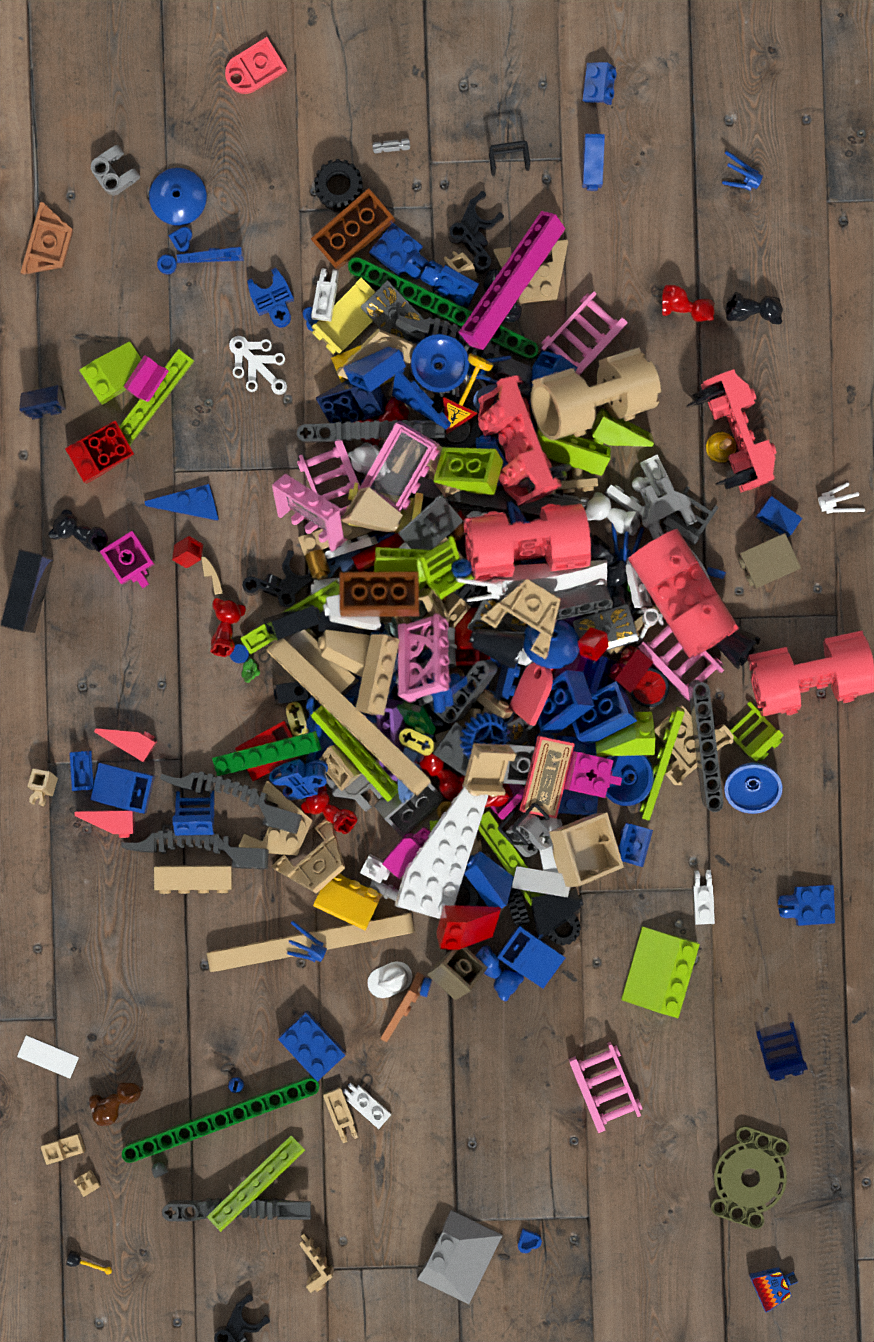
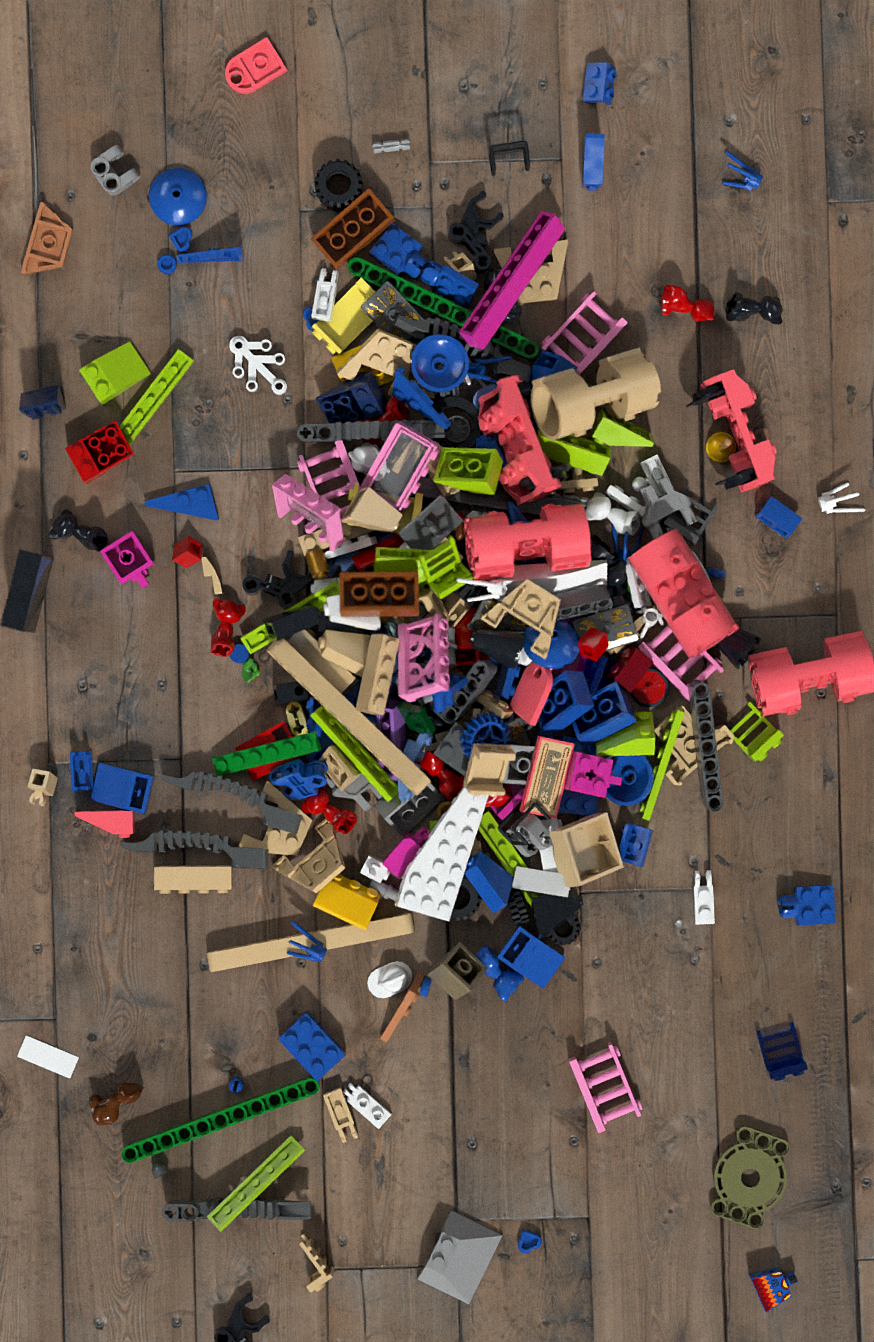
tan slope [41,1133,86,1165] -> none
hinge [66,1250,112,1275] -> none
tan tile [74,1169,101,1197] -> none
coral slope [94,728,157,762] -> none
dark pink panel [124,355,169,402] -> none
blue plate [173,791,215,836] -> none
blue piece [247,268,294,328] -> none
blue slope [343,346,406,392] -> none
light yellow beam [399,729,435,756] -> none
red slope [436,905,501,950] -> none
yellow piece [443,353,494,434] -> none
blue tile [451,559,472,578] -> none
lime slope [621,926,700,1018] -> none
blue dish [724,763,782,814] -> none
dark tan slope [737,533,801,589] -> none

